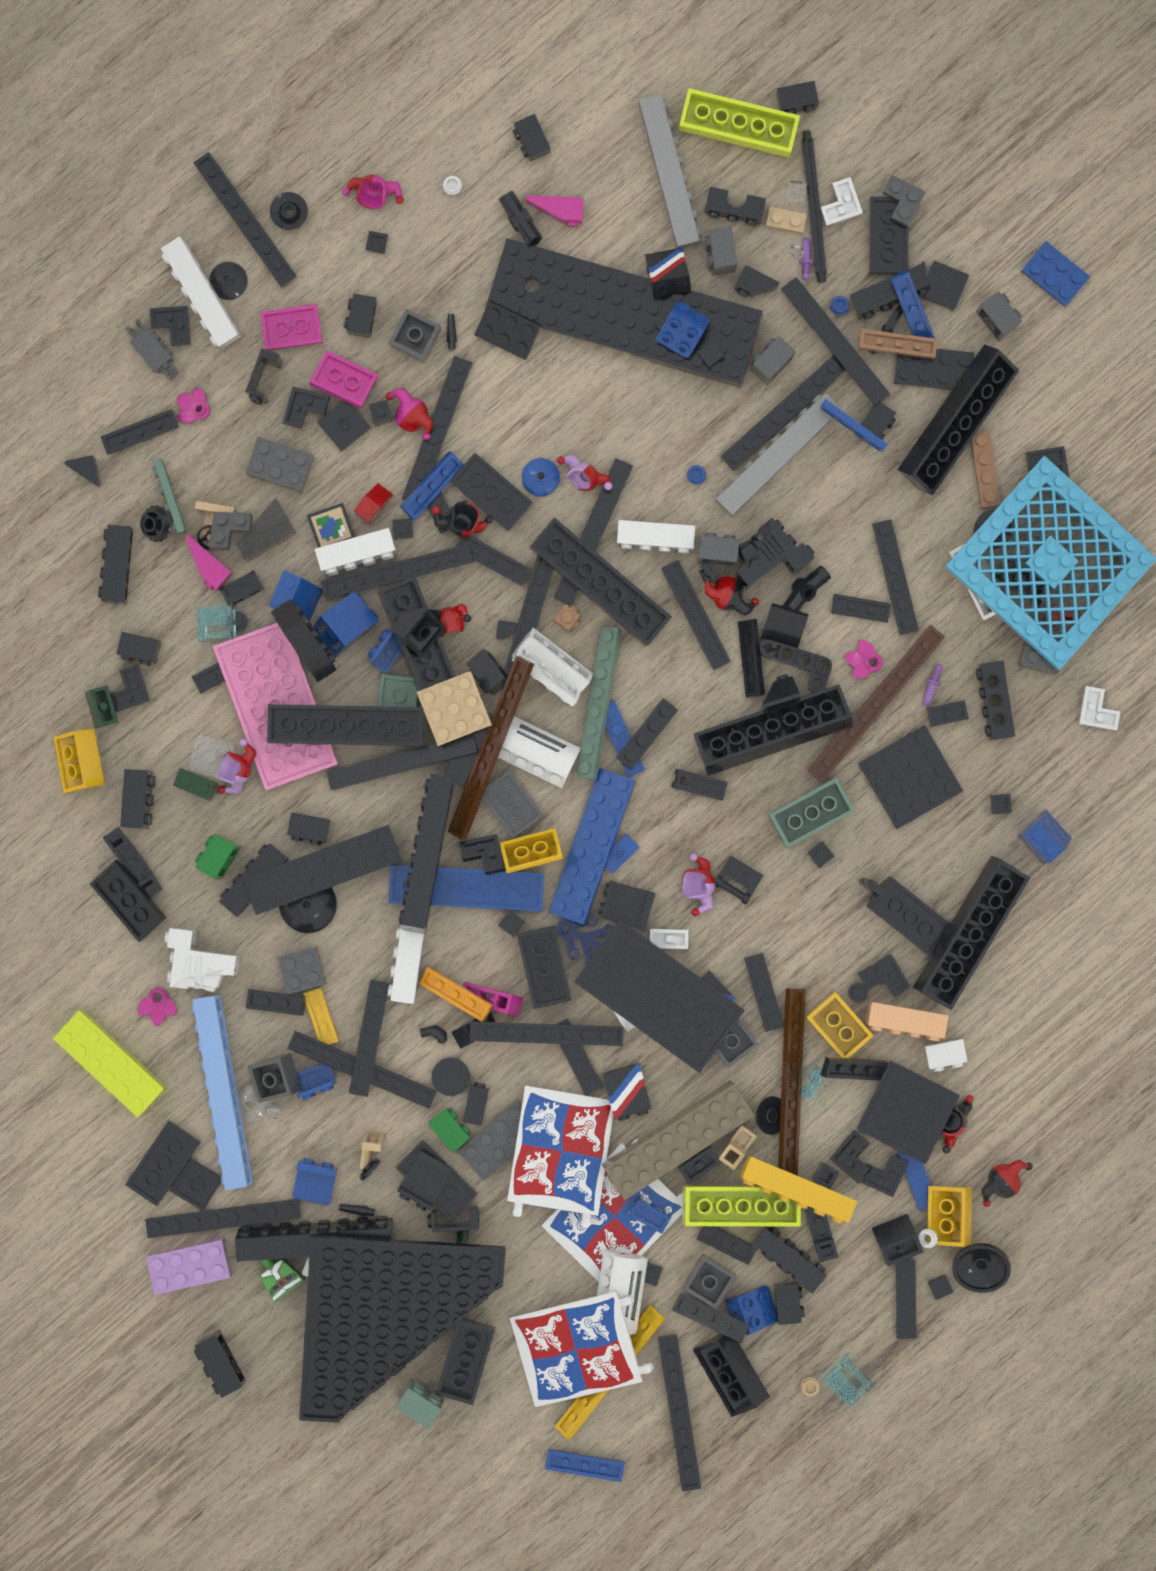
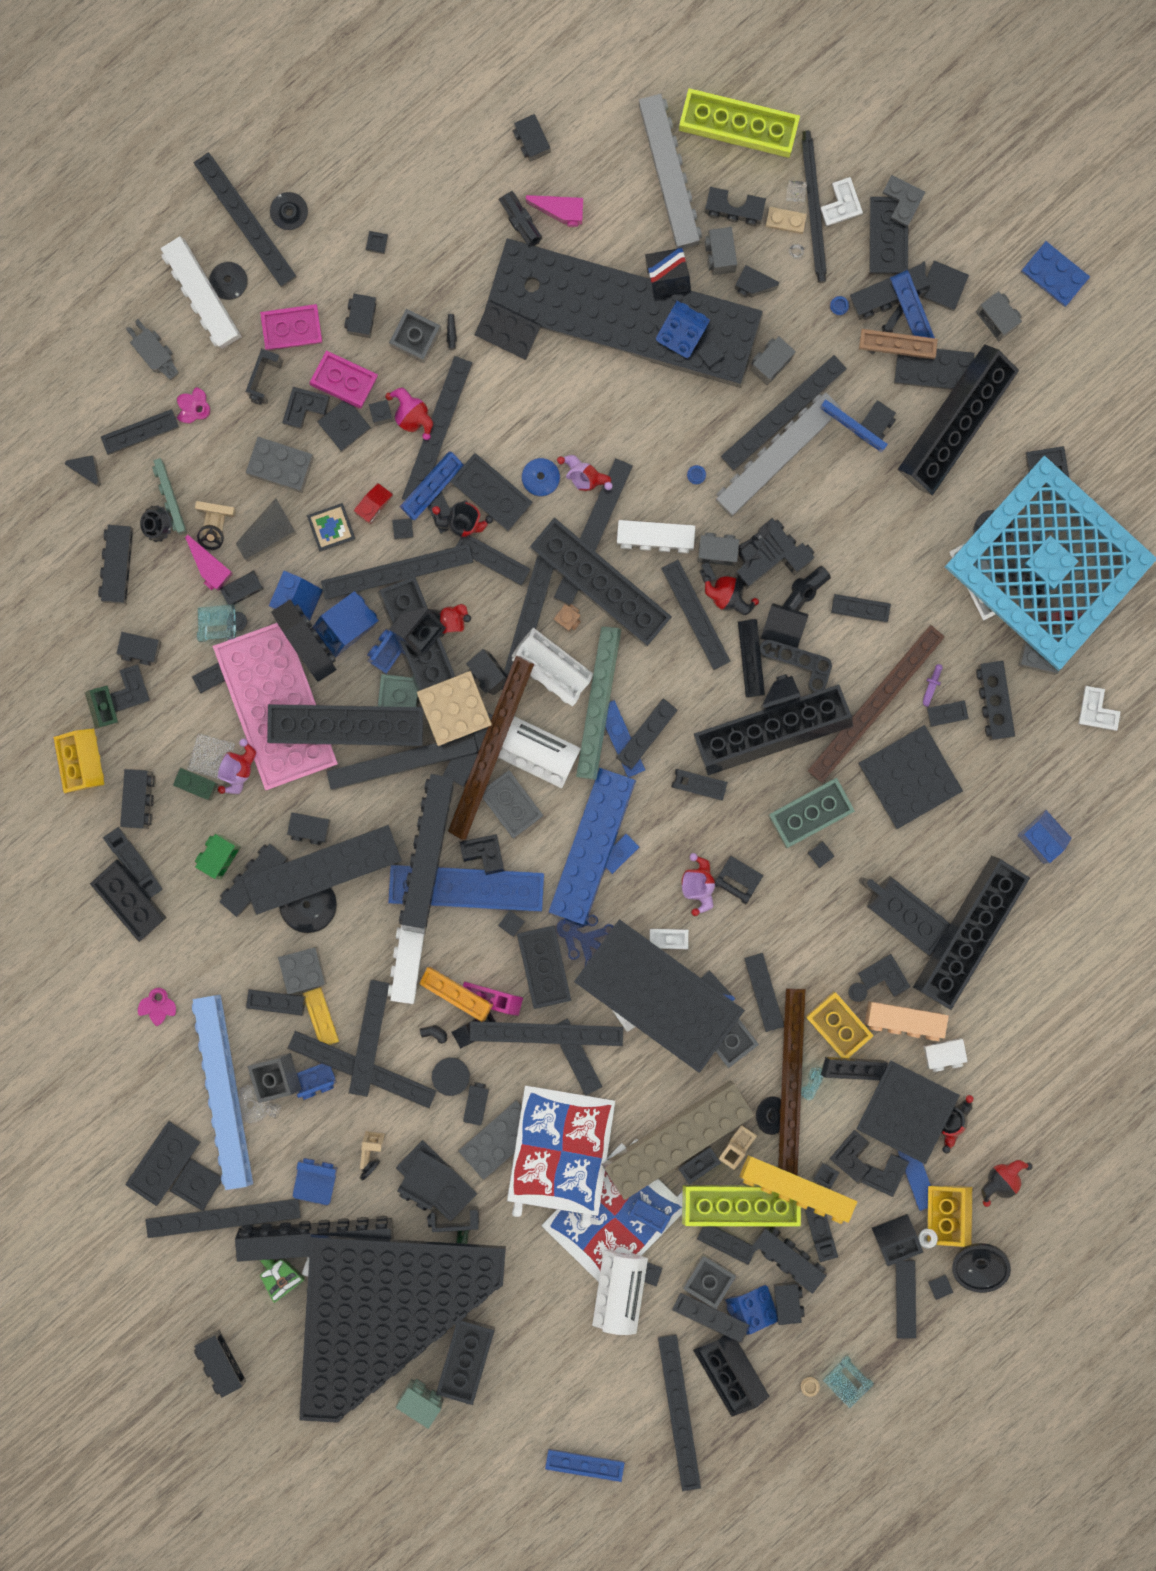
neon yellow brick [53,1009,167,1118] -> none
lavender brick [146,1237,233,1295] -> none
black plate [150,306,191,346] -> none
white brick [165,928,240,992] -> none
dark grey plate [209,512,253,550] -> none
white brick [315,528,397,577] -> none
black animal [339,1204,375,1217] -> none
dark pink piece [342,174,404,209] -> none
green brick [428,1107,471,1153] -> none
white plate [443,176,462,195] -> none
black tile [496,620,518,640] -> none
yellow slope [500,828,563,873] -> none
flag [510,1291,654,1407] -> none
yellow plate [555,1305,665,1440] -> none
black panel [598,881,655,930] -> none
panel [602,1063,652,1121] -> none
black brick [776,81,819,115] -> none
black tile [781,277,890,407] -> none
medium lavender piece [799,238,814,280] -> none
dark pink plate [845,640,883,678] -> none
black plate [872,519,919,635] -> none
medium nougat plate [971,430,1000,509] -> none
black plate [990,794,1012,815] -> none

